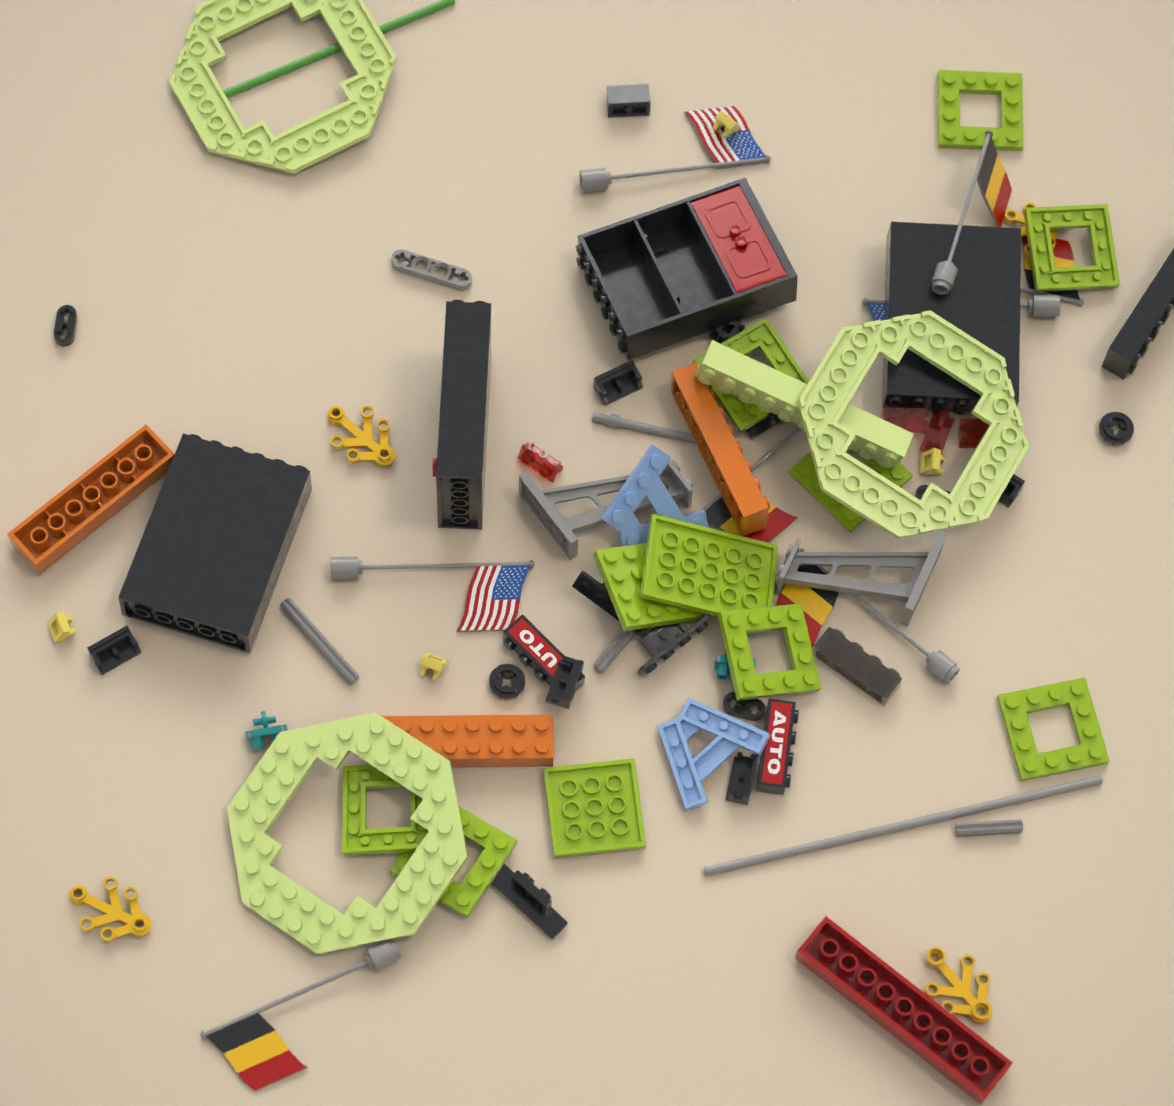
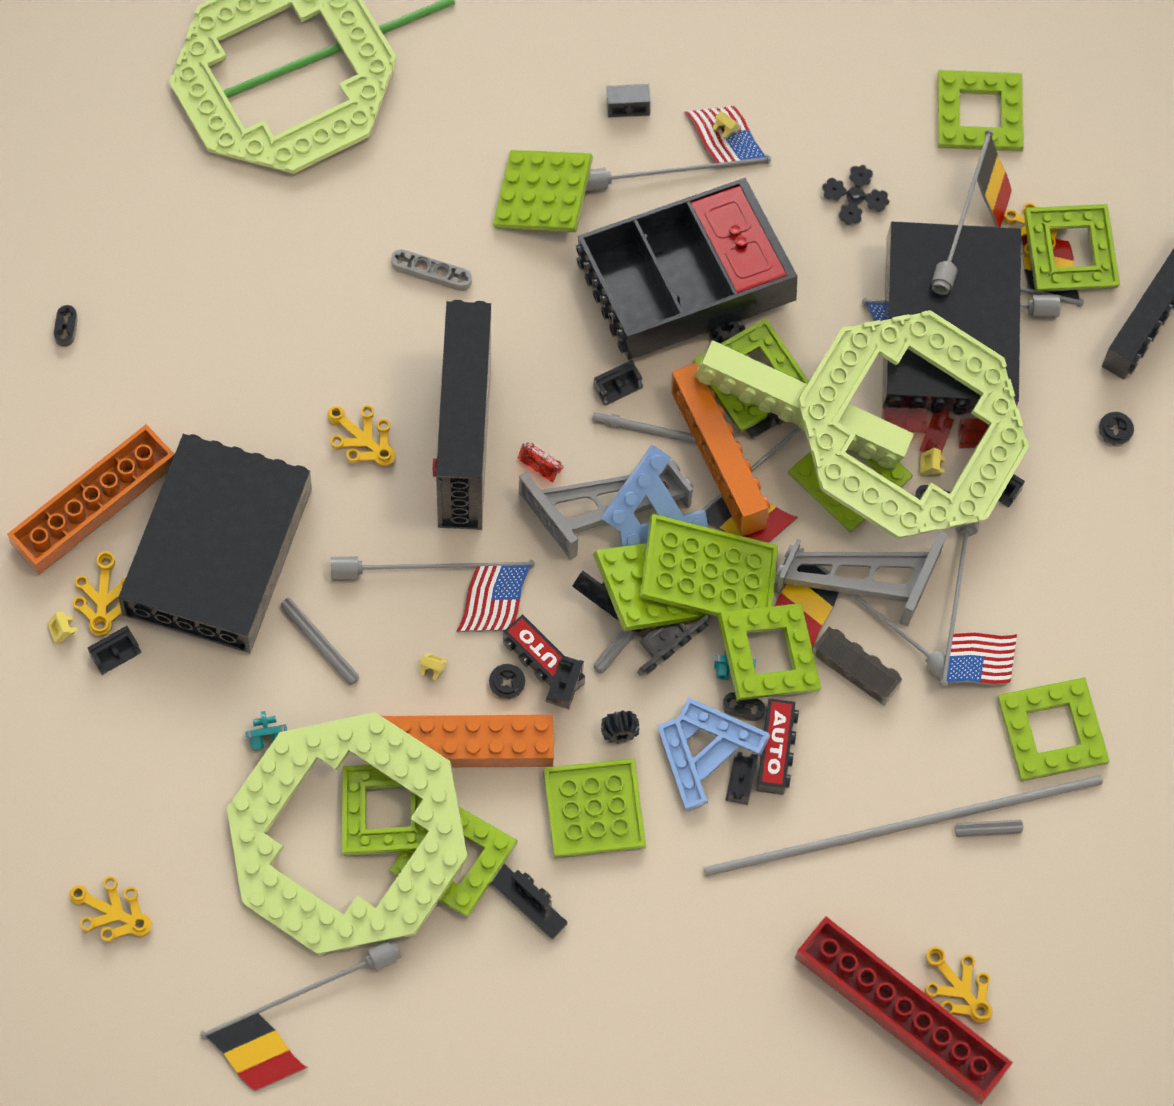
none -> yellow plant [73,551,126,636]
none -> lime plate [493,150,593,232]
none -> black gear [601,710,640,744]
none -> black plant [822,165,890,225]
none -> flag [939,522,1017,687]

